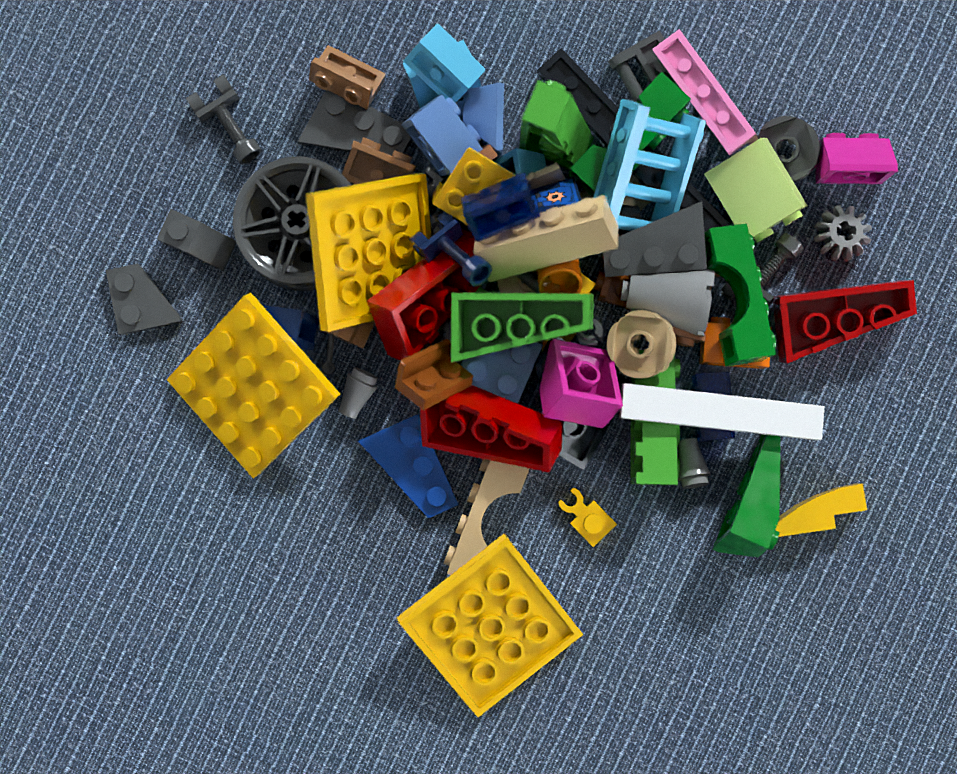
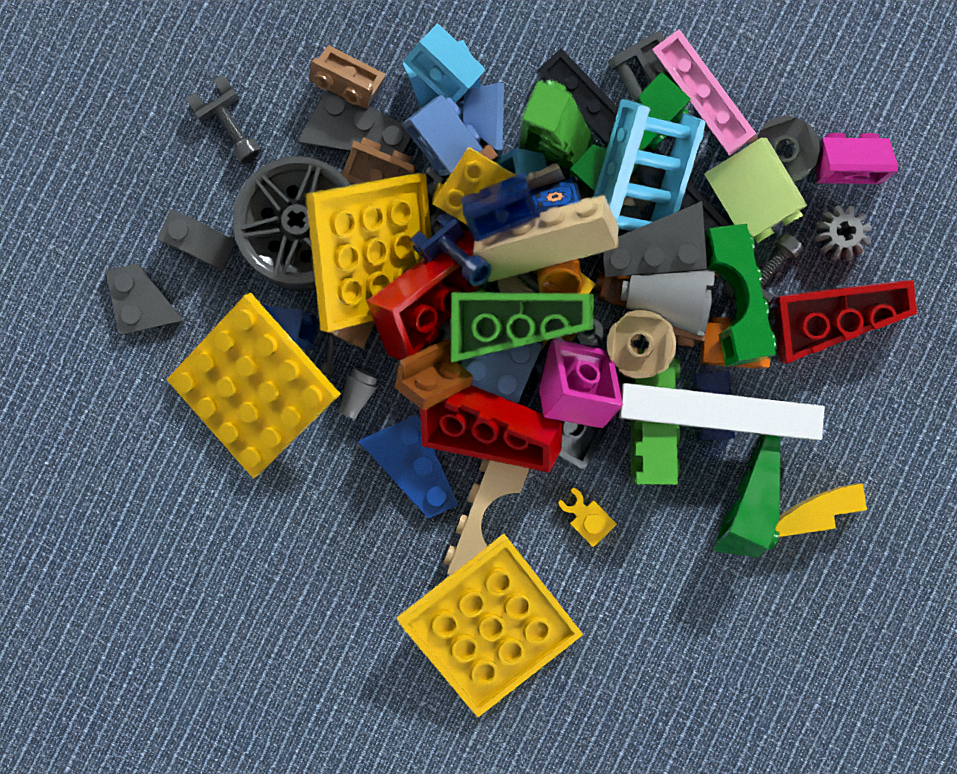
light grey cone [678,438,711,489] -> none

